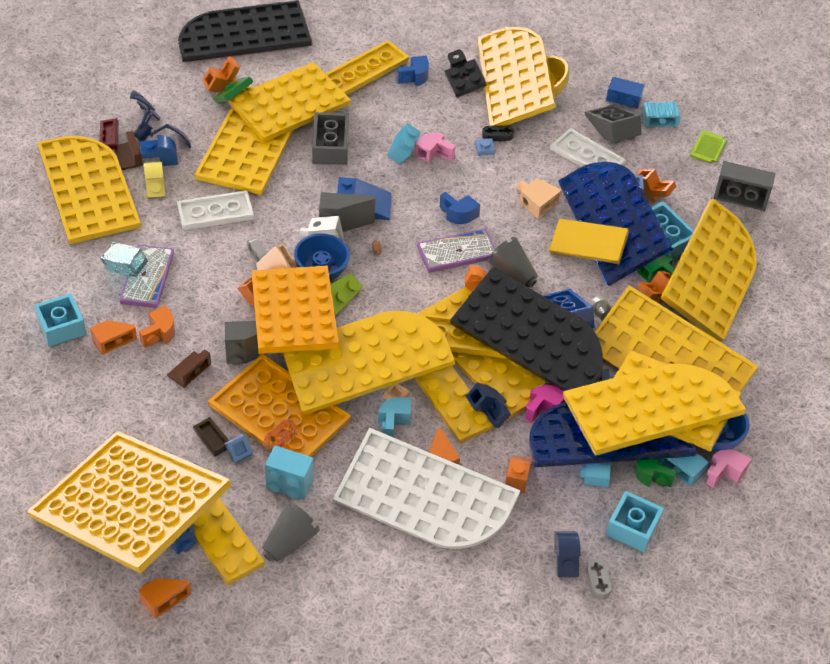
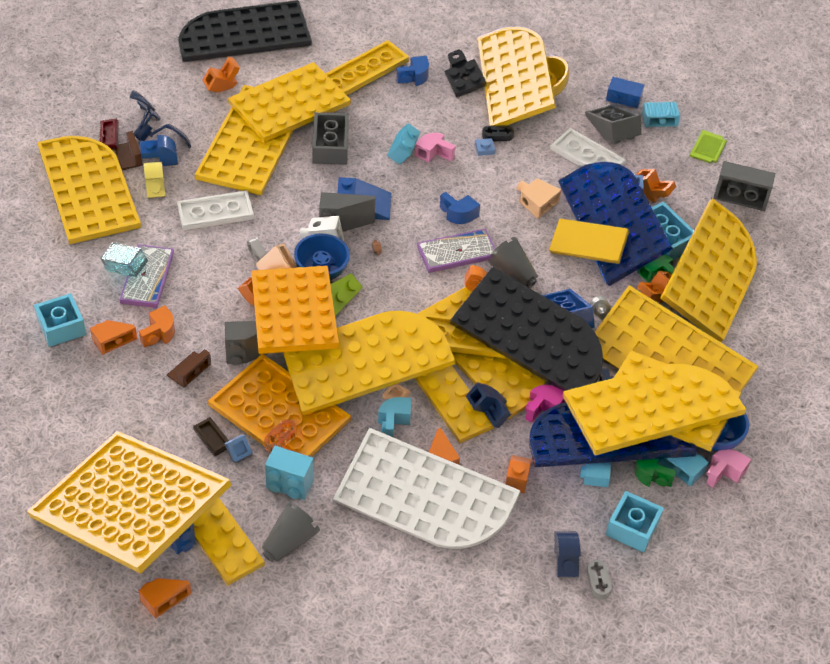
green plate [213,77,253,103] -> none

